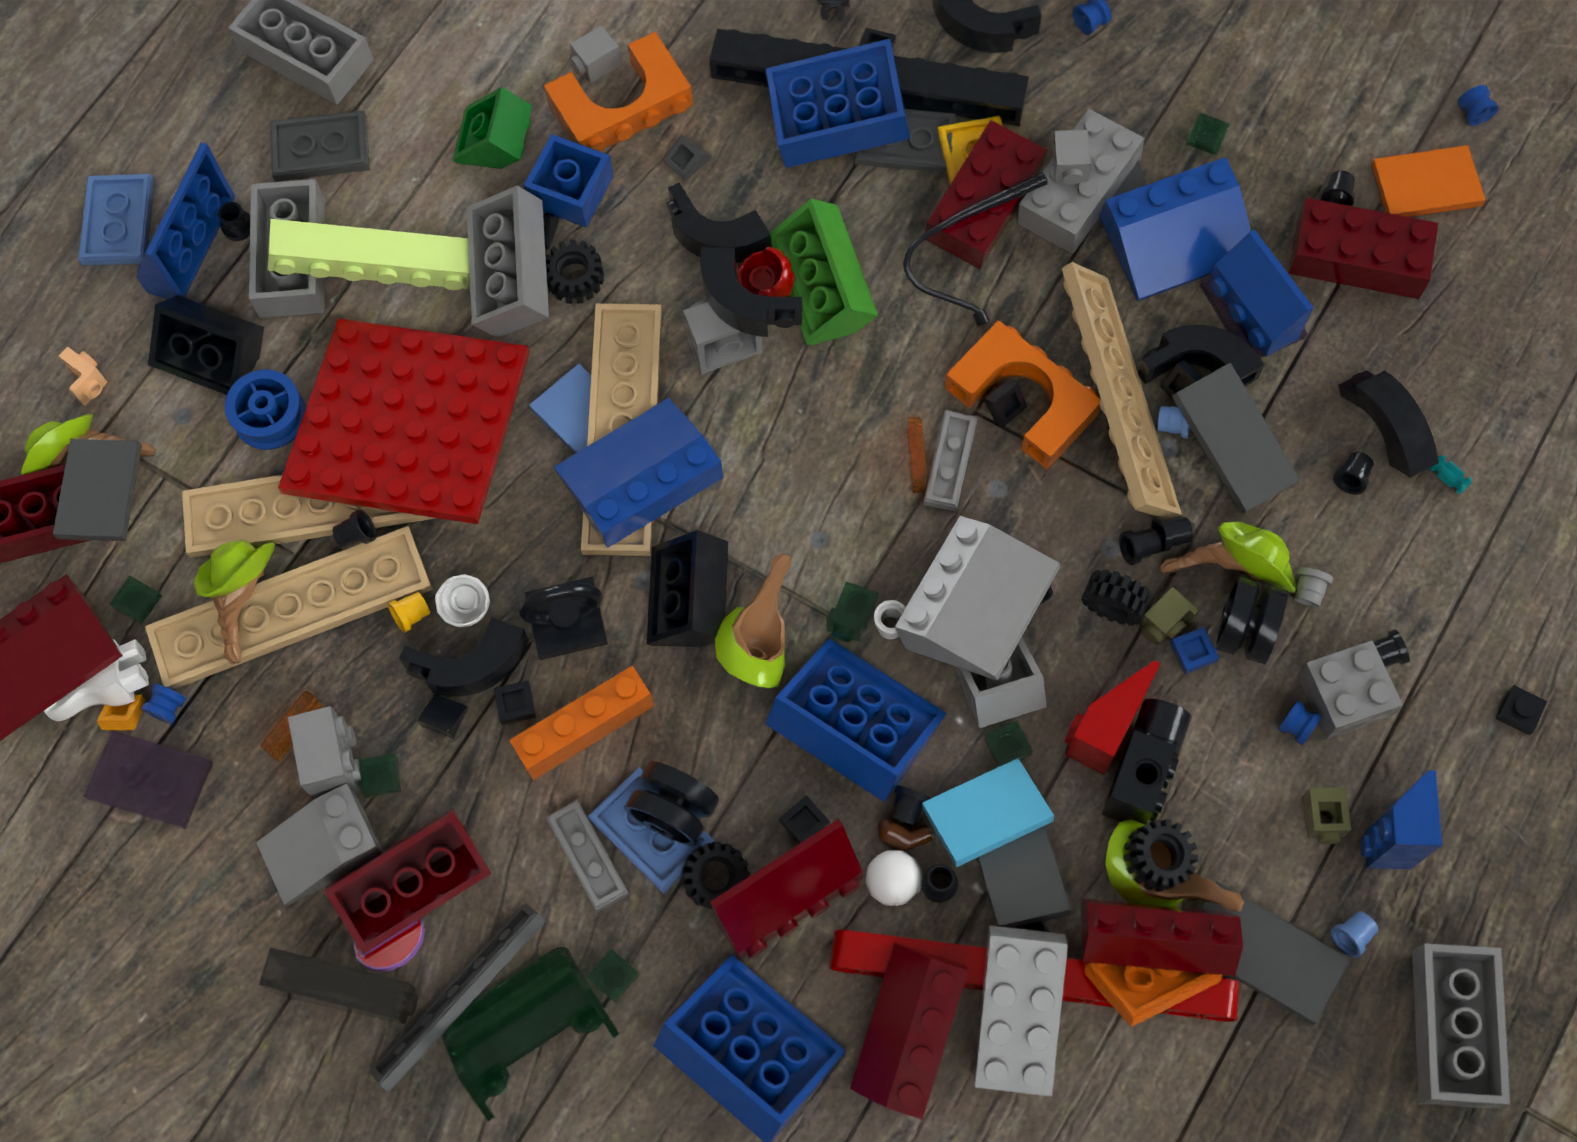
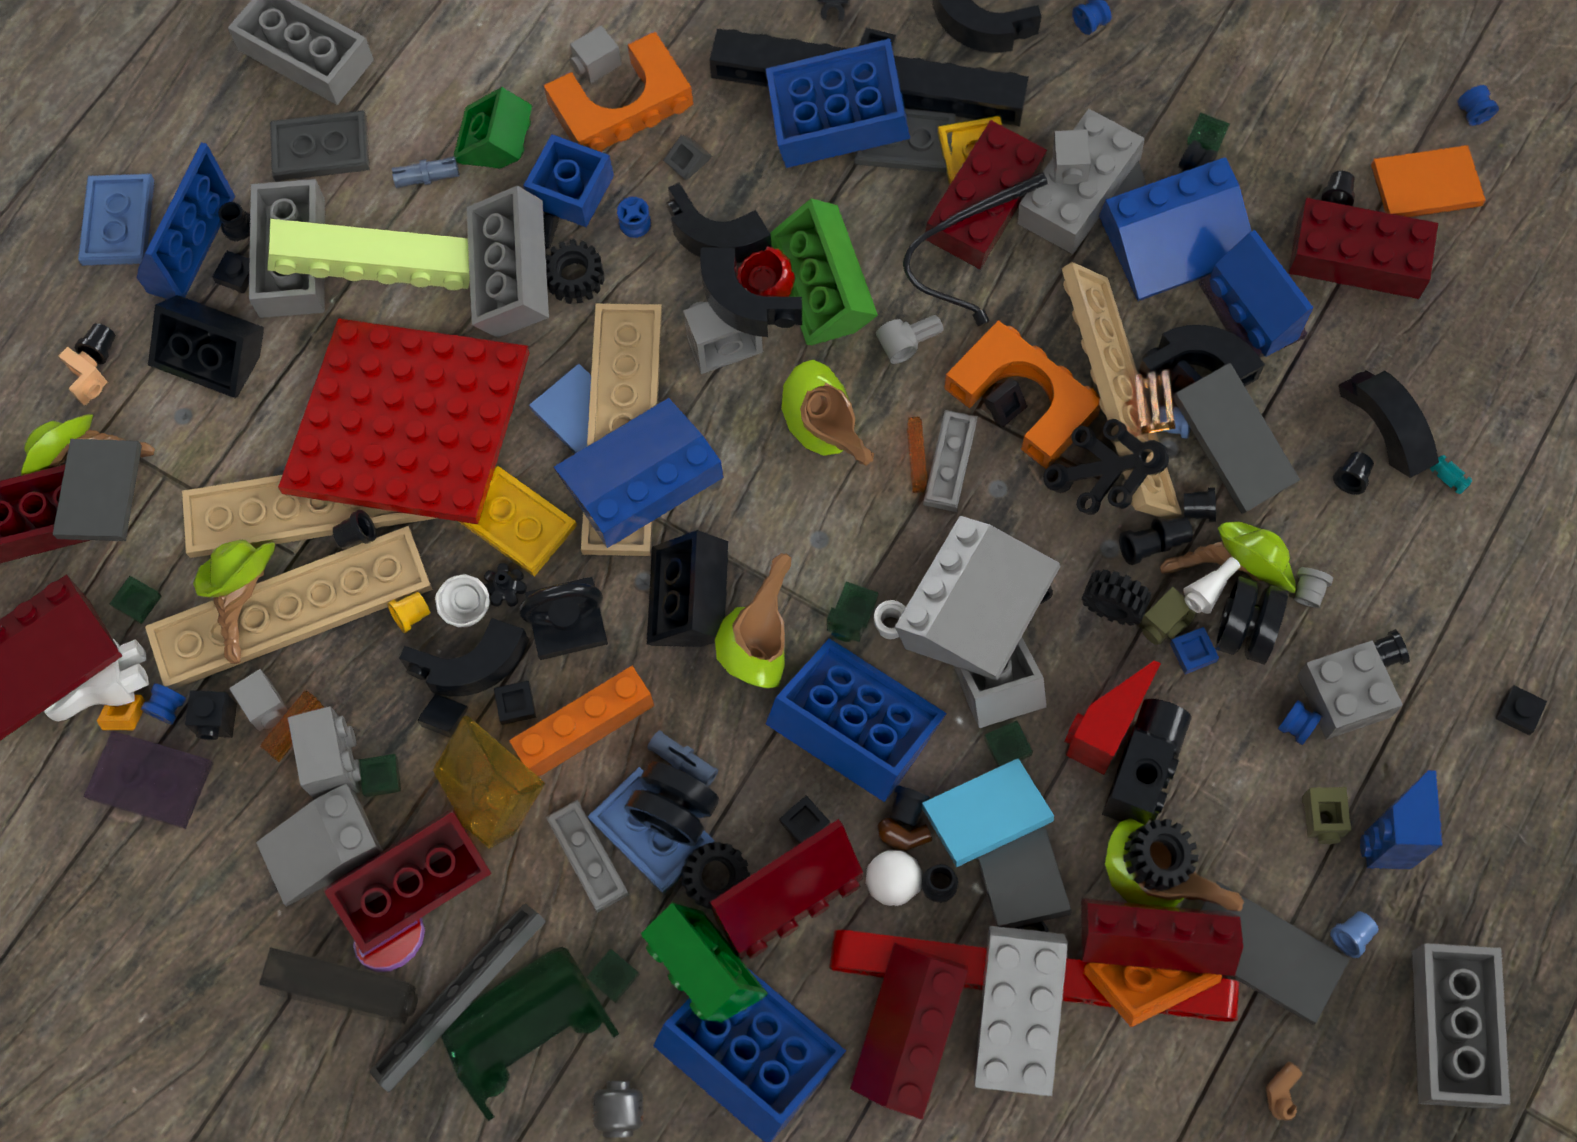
blue wheel [225,370,306,450] -> none
none -> black piece [74,323,116,365]
none -> black brick [185,691,237,740]
none -> black plate [212,250,250,293]
none -> light grey brick [229,669,290,731]
none -> sand blue pin [392,156,459,188]
none -> clear yellow slope [433,715,546,849]
none -> yellow tile [458,465,577,577]
none -> black plant [484,563,527,607]
none -> flat silver head [593,1081,643,1137]
none -> blue wheel [617,197,651,238]
none -> green slope [640,903,768,1022]
none -> sand blue pin [647,730,718,787]
none -> hat [781,360,874,466]
none -> light grey axle [876,315,943,364]
none -> black plant [1043,419,1169,515]
none -> clear orange tile [1135,369,1176,434]
none -> black wheel [1178,139,1218,171]
none -> white cone [1183,557,1240,614]
none -> black piece [1184,487,1216,522]
none -> medium nougat arm [1266,1062,1303,1121]

